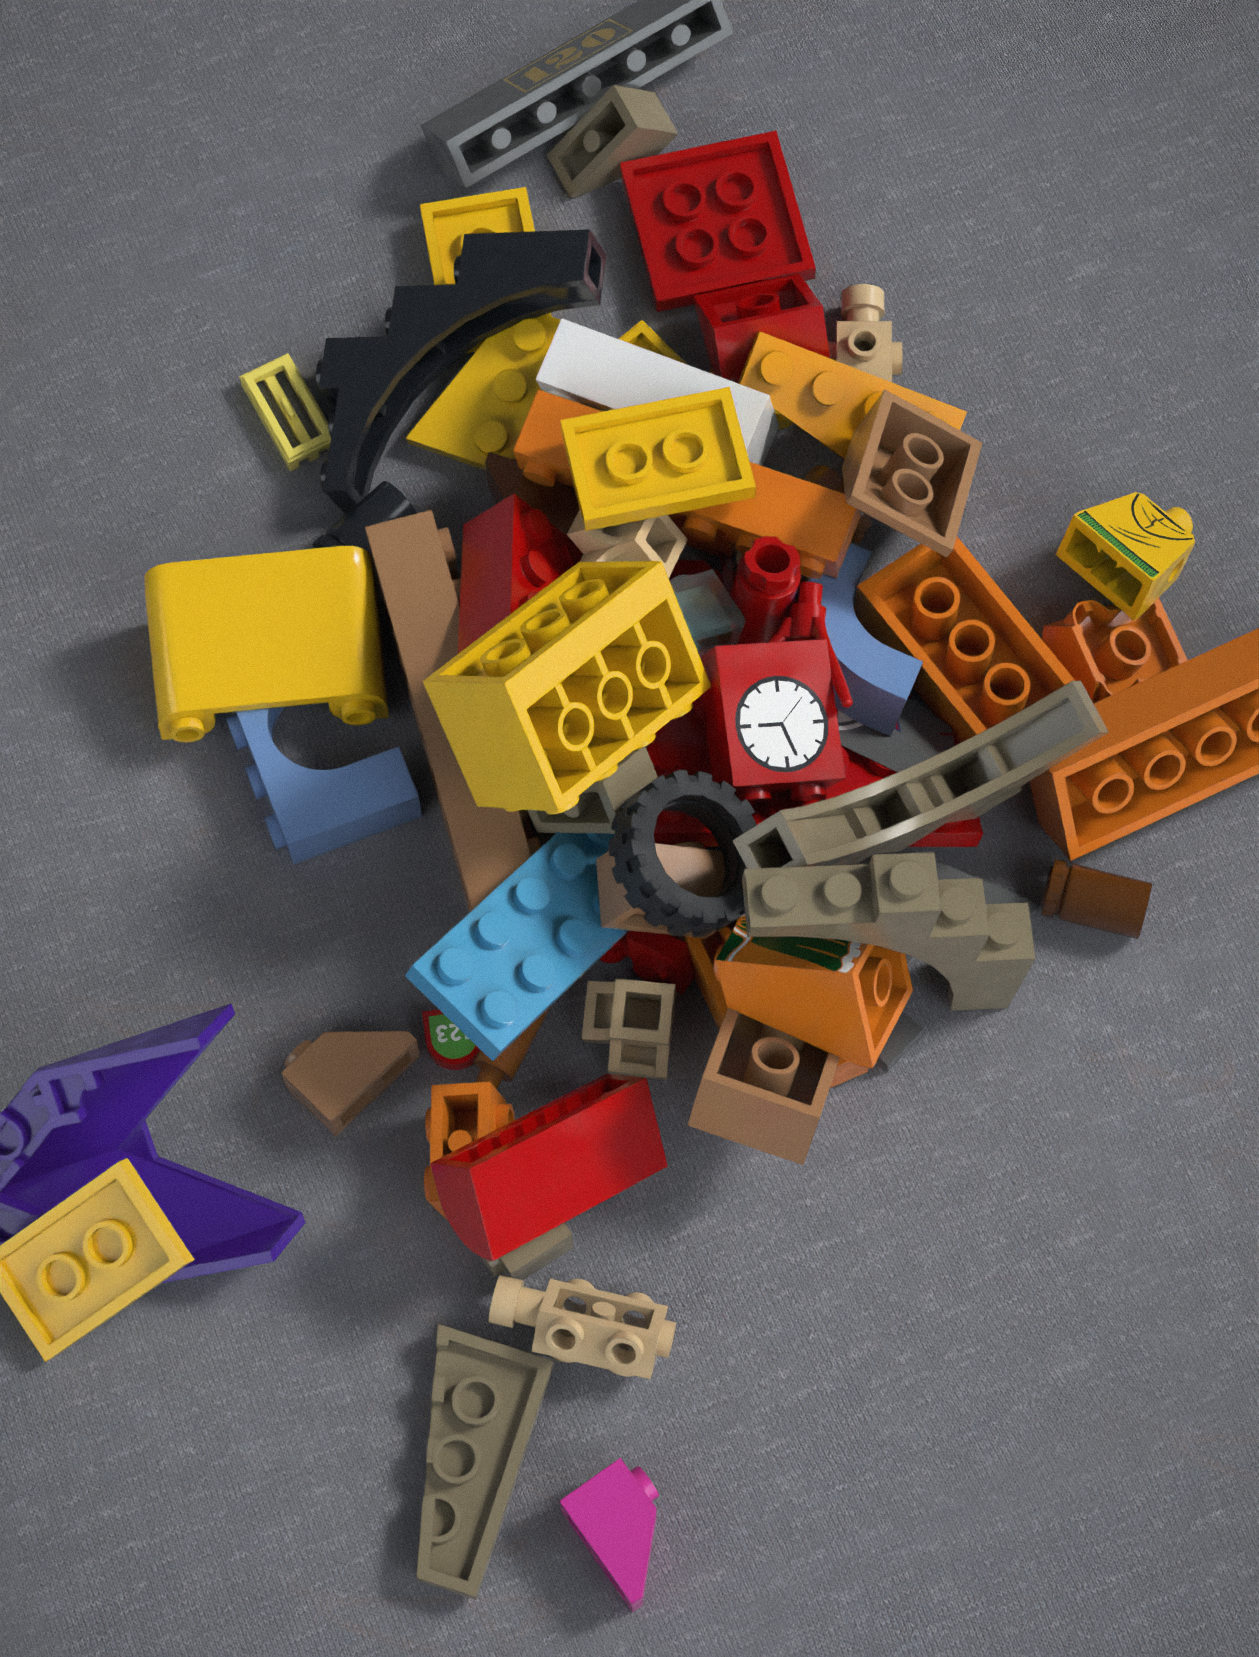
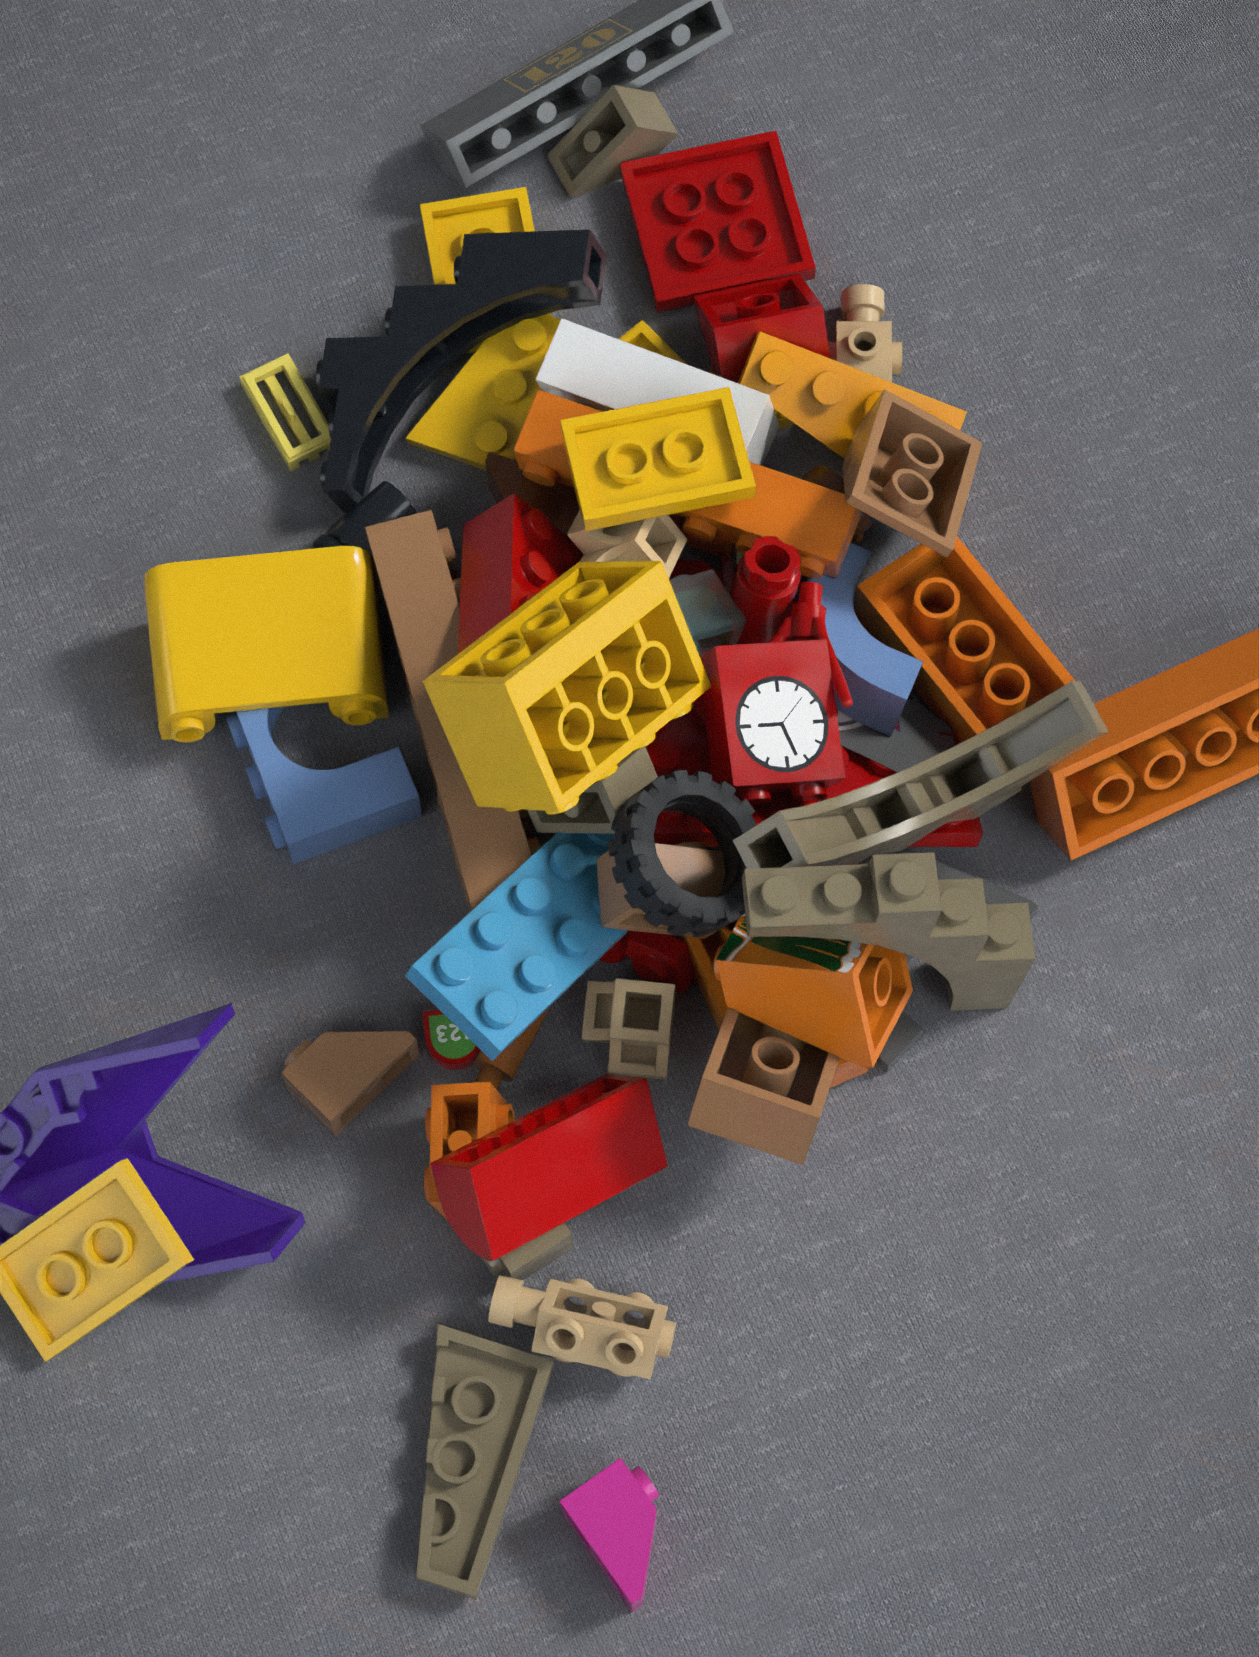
reddish brown piece [1041,859,1152,939] -> none
orange slope [1042,598,1188,704] -> none
yellow torso [1056,492,1196,621] -> none

